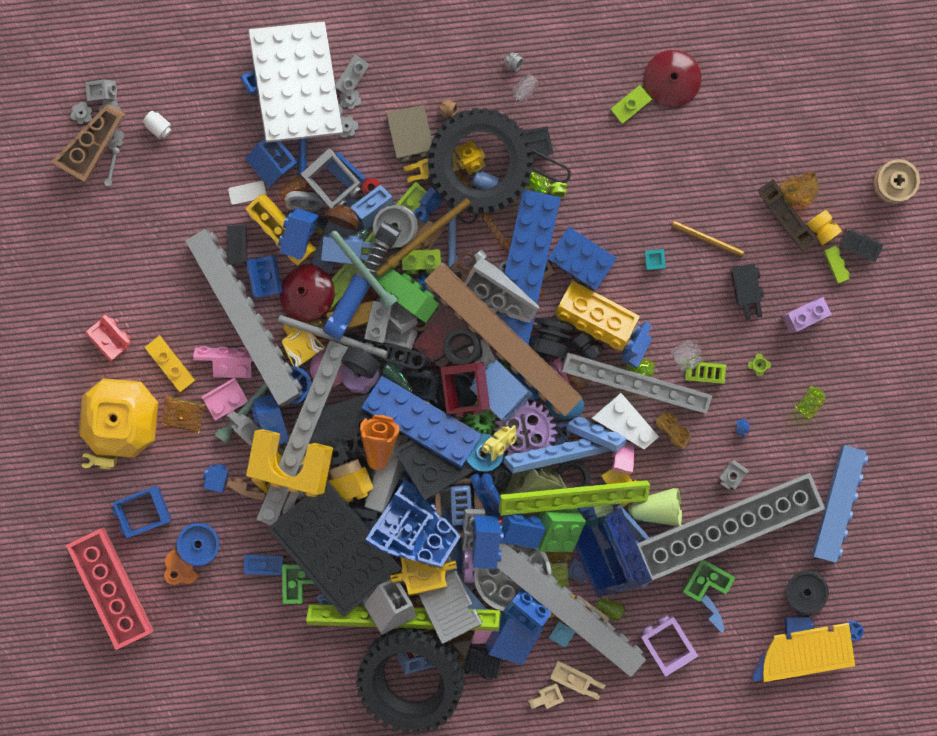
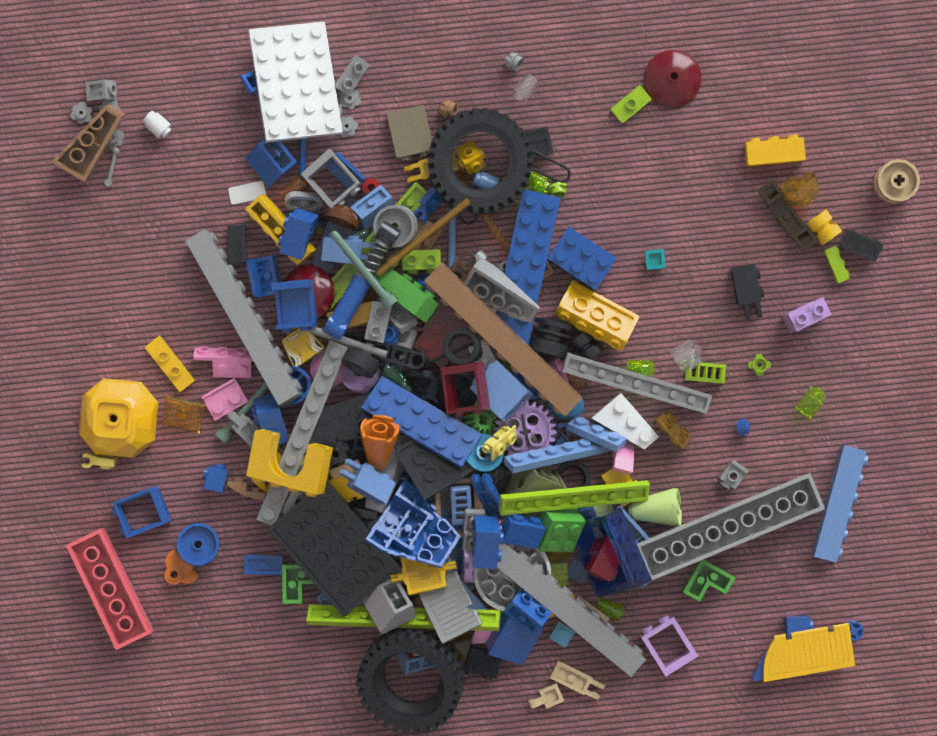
coral bracket [85,315,131,362] -> none
bracket [621,321,652,368] -> none
pearl gold bar [671,220,744,258] -> none
medium blue slope [701,594,724,633] -> none
black wheel [785,571,829,616] -> none
none -> blue panel [271,279,318,333]
none -> medium blue hinge [339,458,396,505]
none -> blue plate [384,326,400,345]
none -> dark red brick [585,536,628,582]
none -> yellow brick [744,134,806,167]

